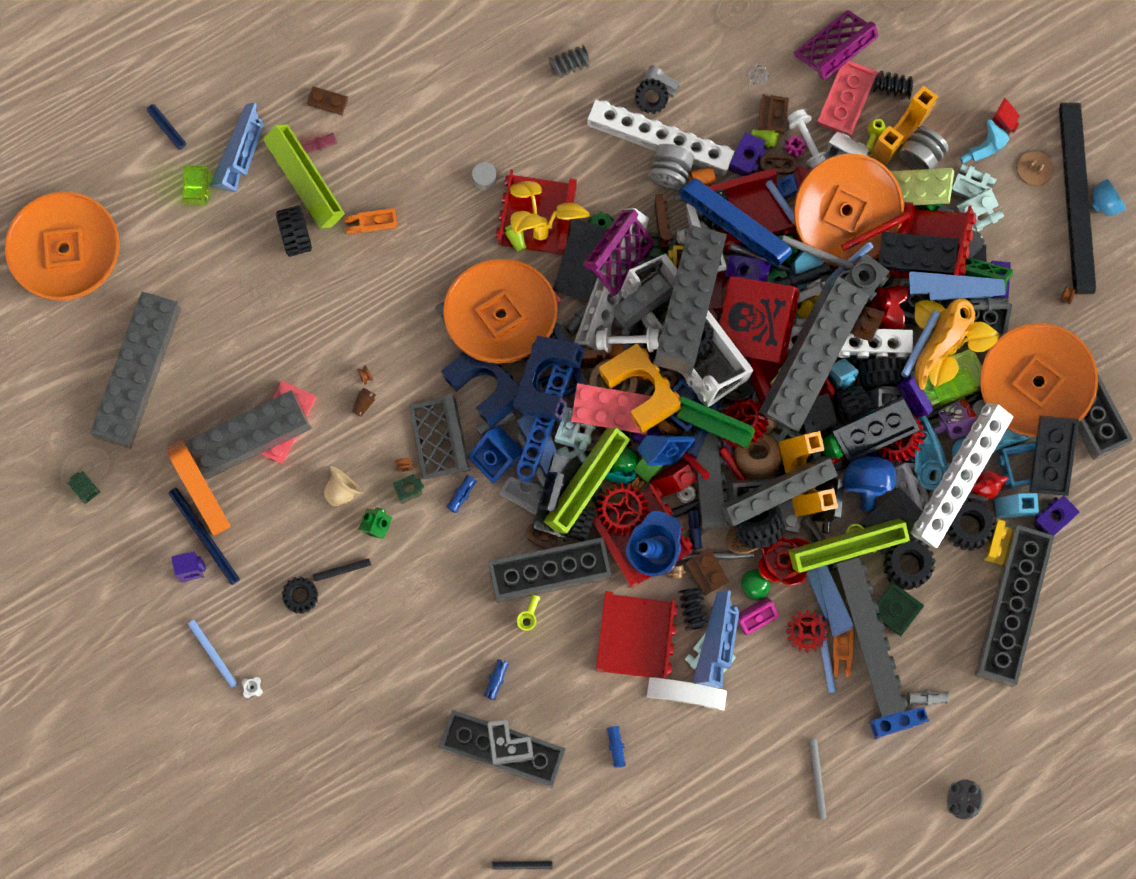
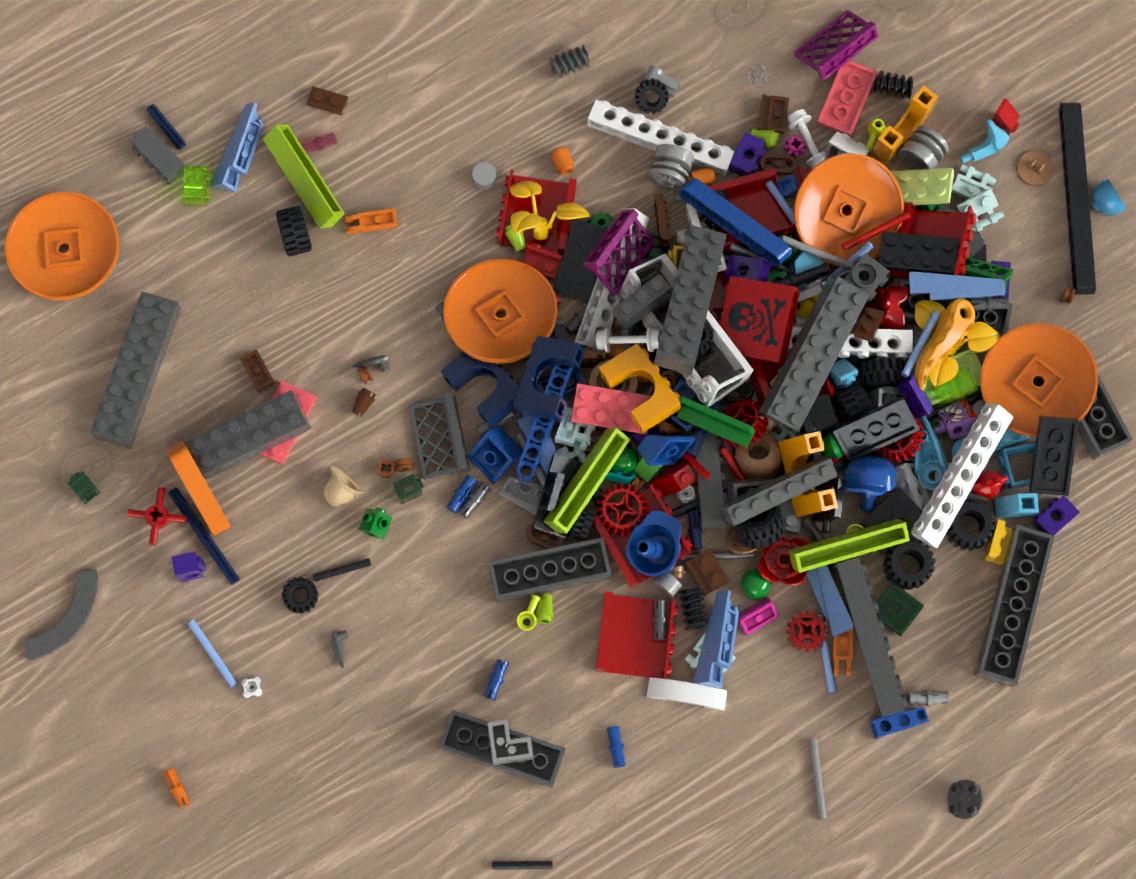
none -> dark grey tile [25,569,98,660]
none -> red bar [127,487,187,546]
none -> dark grey brick [130,126,187,185]
none -> orange axle [163,768,191,808]
none -> reddish brown plate [240,349,275,392]
none -> dark grey bar [331,630,348,668]
none -> dark grey bar [353,355,389,372]
none -> dark orange bush [378,460,395,478]
none -> flat silver pin [458,481,492,519]
none -> red bracket [521,243,563,280]
none -> lime cone [535,594,554,624]
none -> orange brick [551,146,575,175]
none -> dark grey pin [652,600,668,640]
none -> light grey piece [654,573,682,598]

